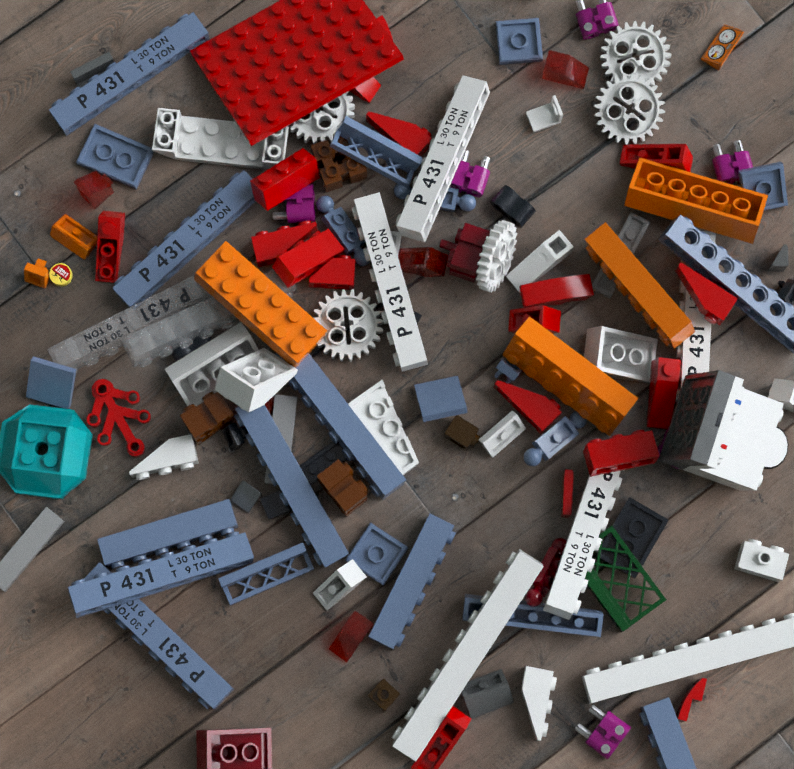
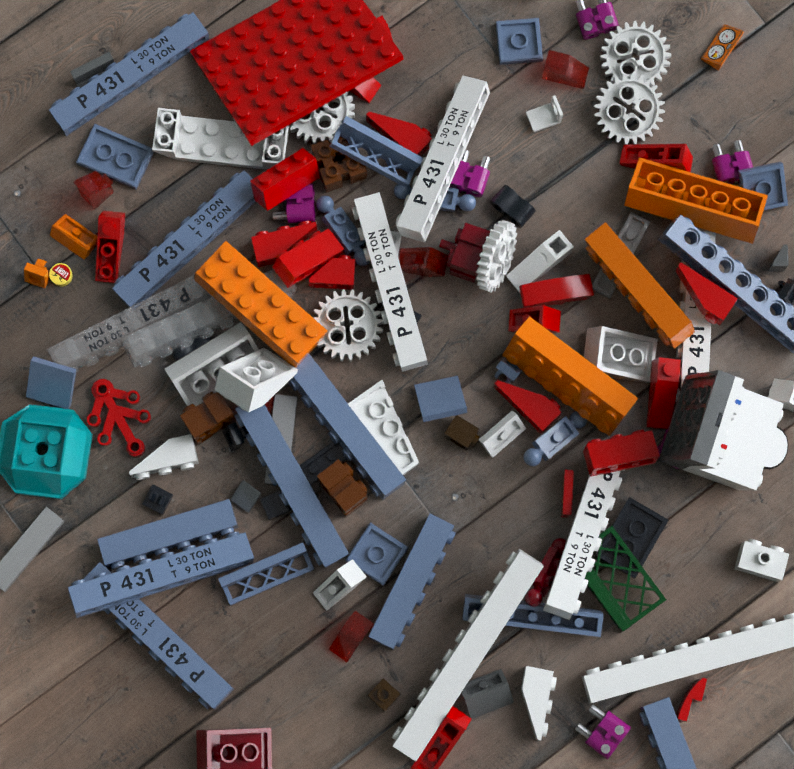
none -> black tile [142,484,174,515]

